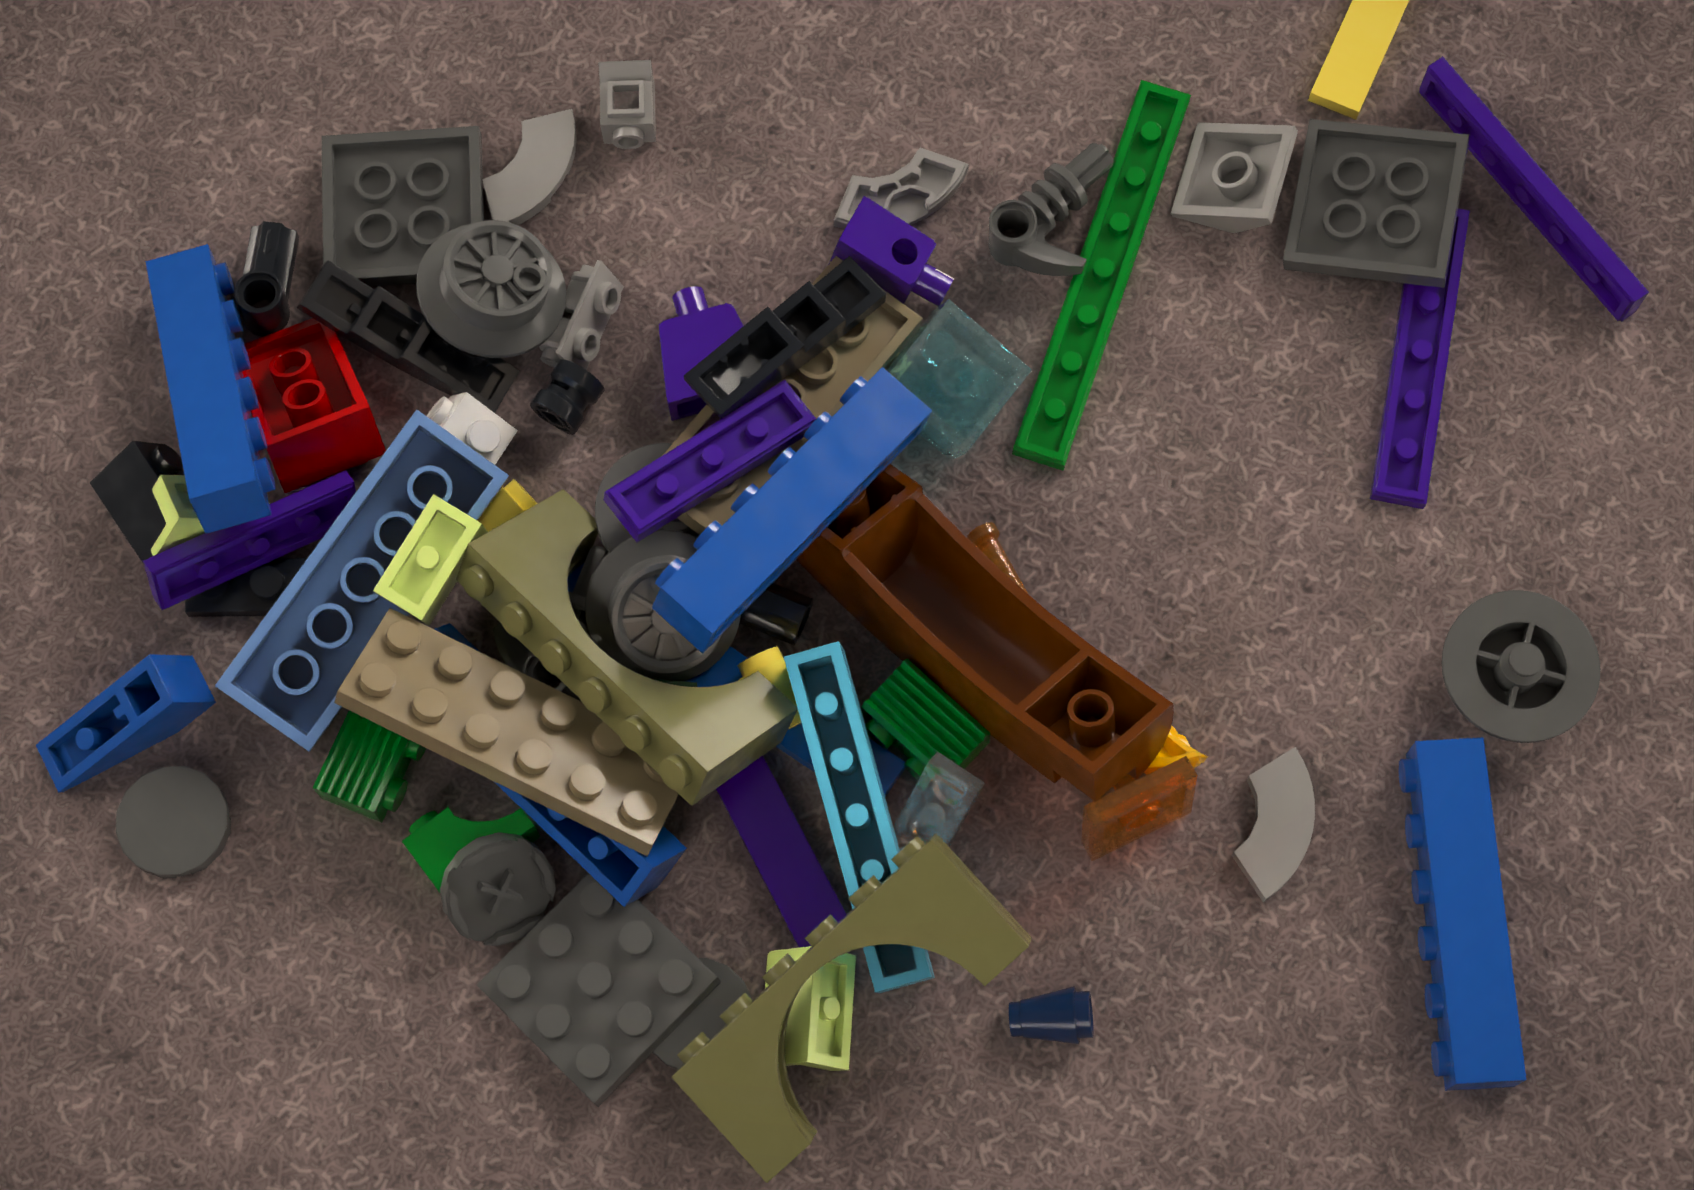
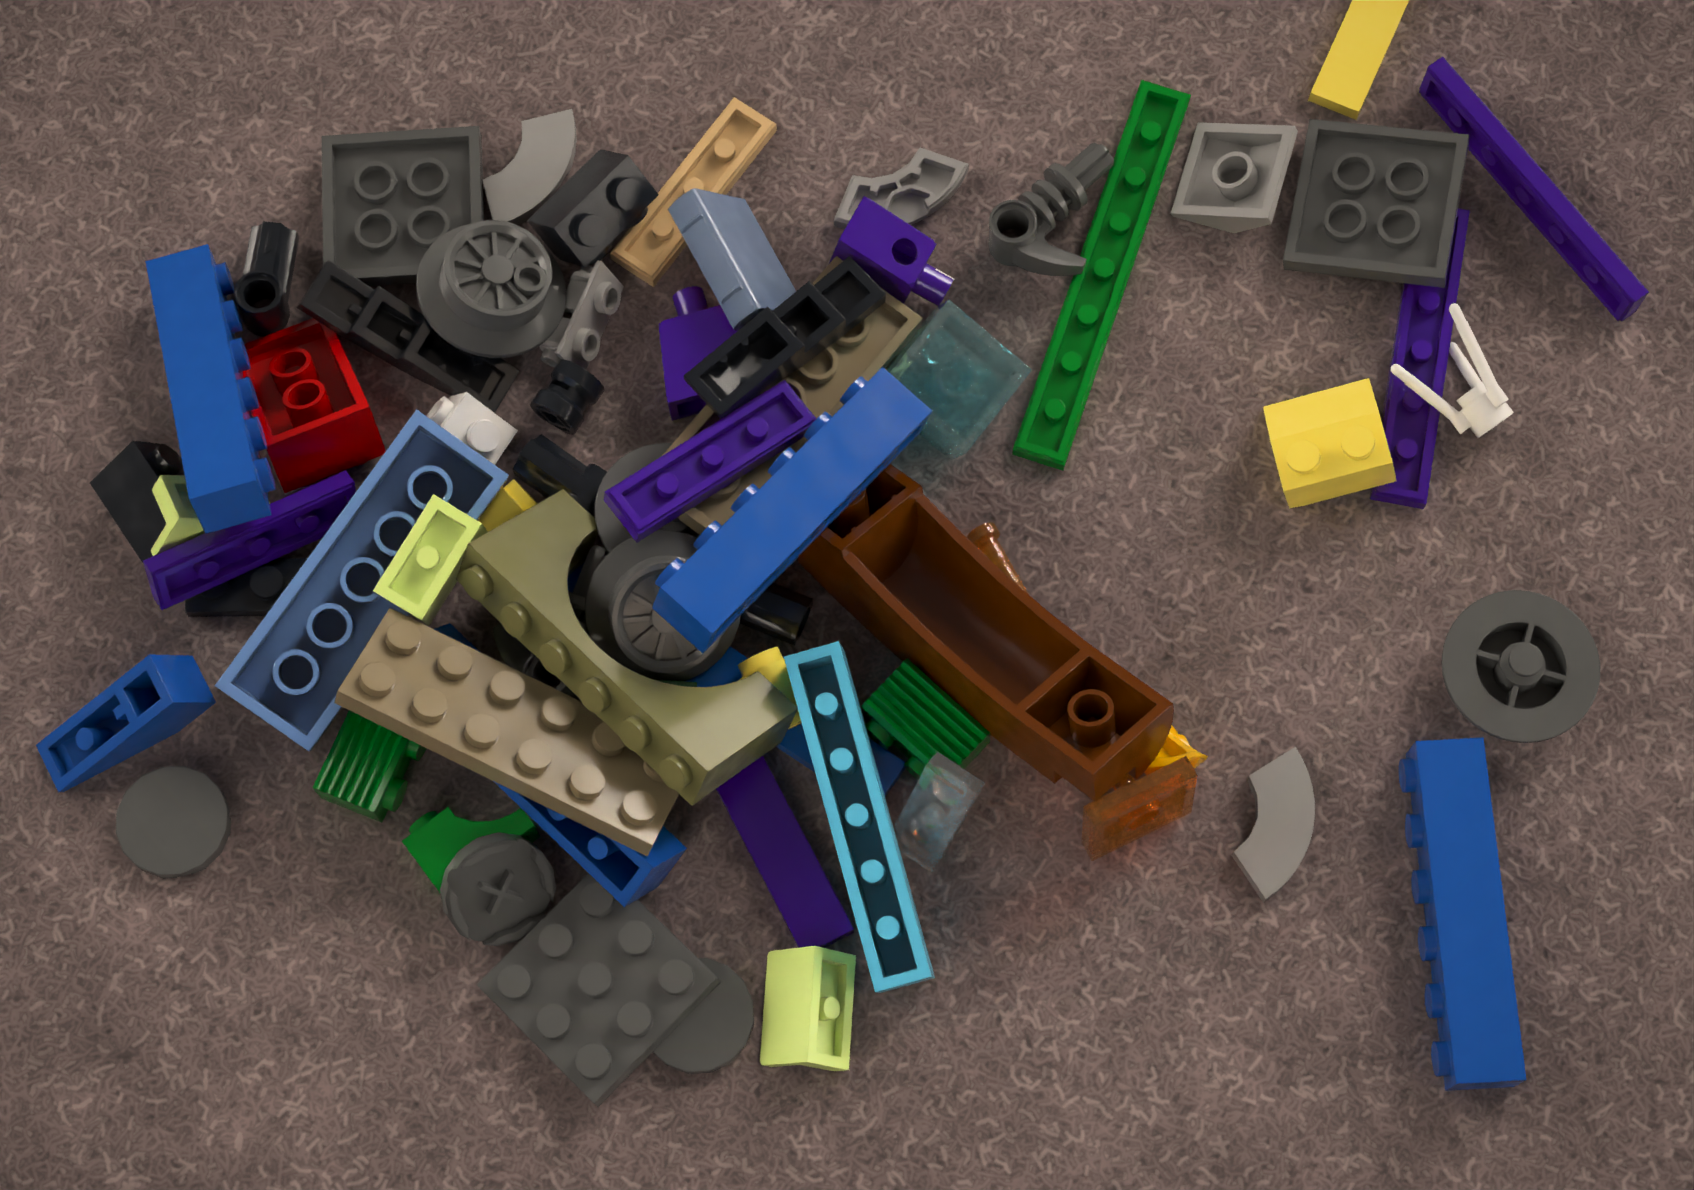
light grey window [598,60,656,149] -> none
olive arch [671,833,1032,1183] -> none
dark blue cone [1009,986,1094,1044] -> none
none -> black piece [512,434,607,518]
none -> black brick [527,149,659,268]
none -> tan tile [610,97,777,287]
none -> sand blue piece [668,188,796,331]
none -> light yellow slope [1263,378,1397,508]
none -> white plant [1390,303,1514,438]

